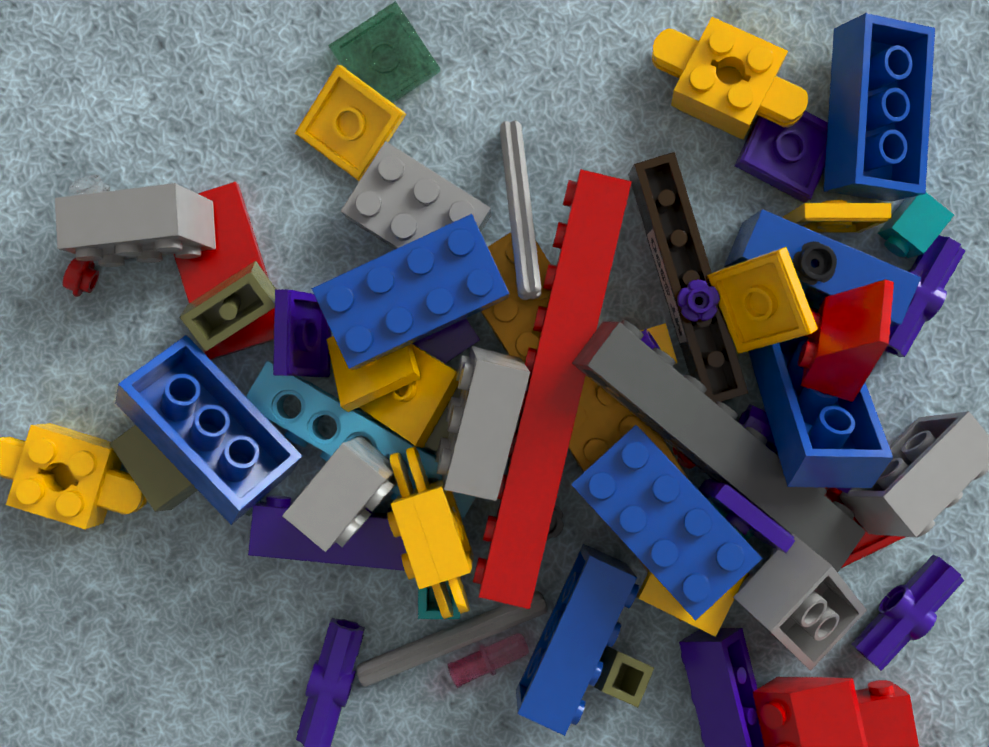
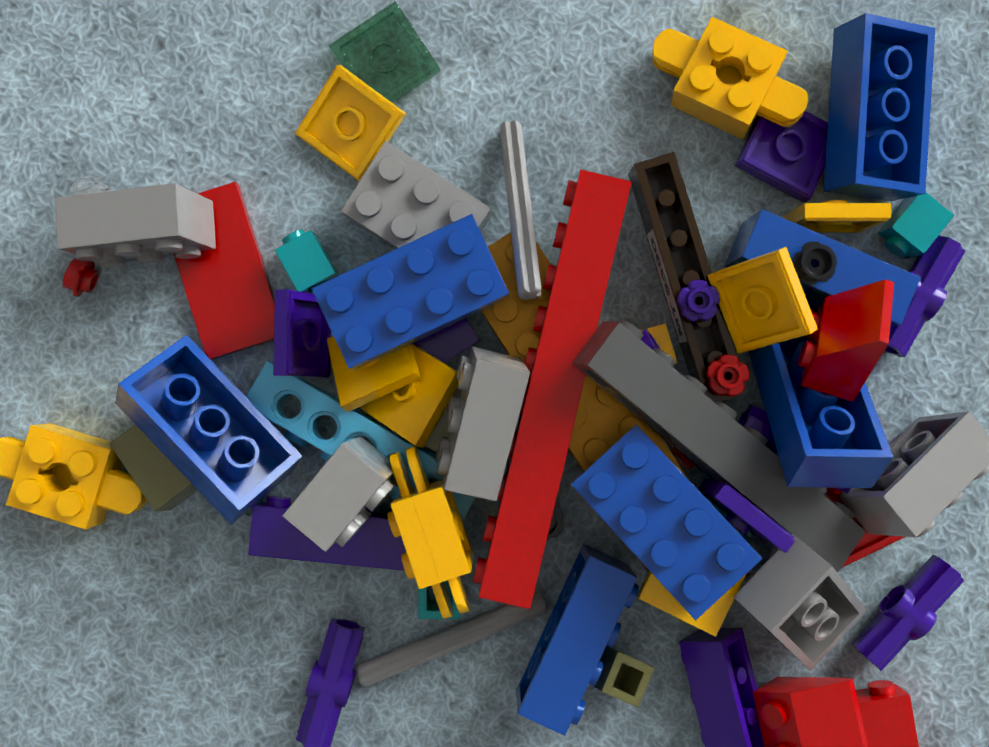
olive brick [179,261,277,352] -> none
clear pink axle [447,633,529,688] -> none
none -> teal brick [275,229,339,293]
none -> red plate [706,354,749,397]

